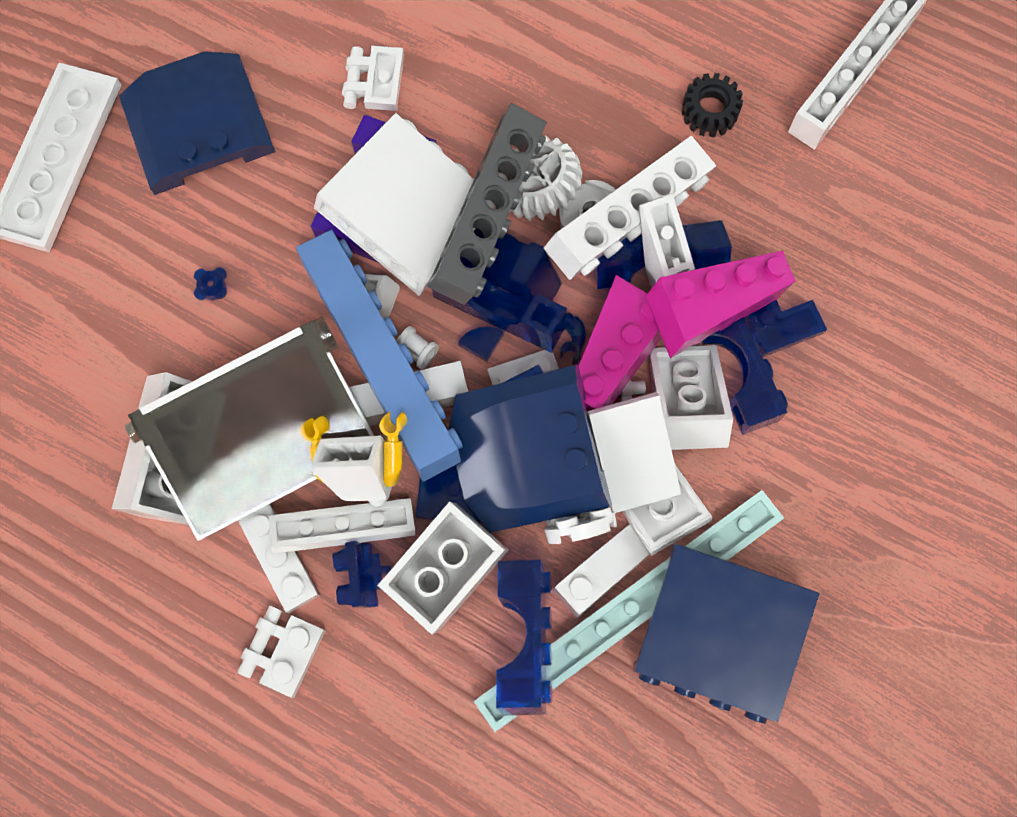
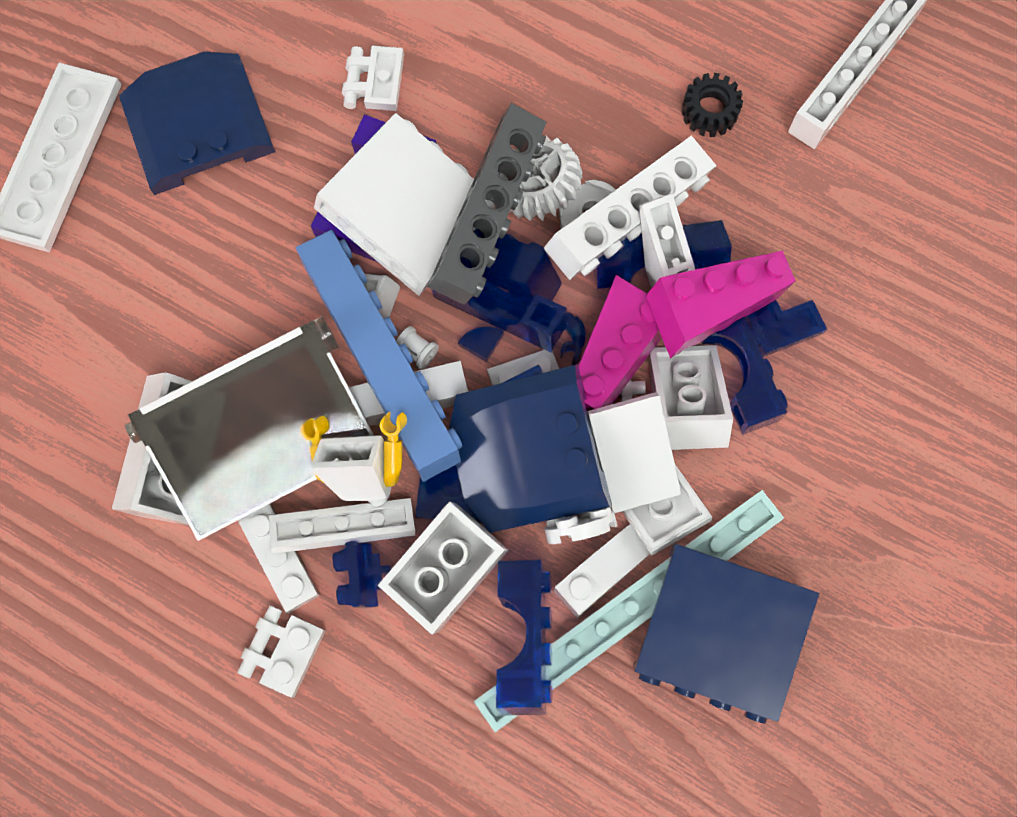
clear blue plate [194,267,227,300] -> none

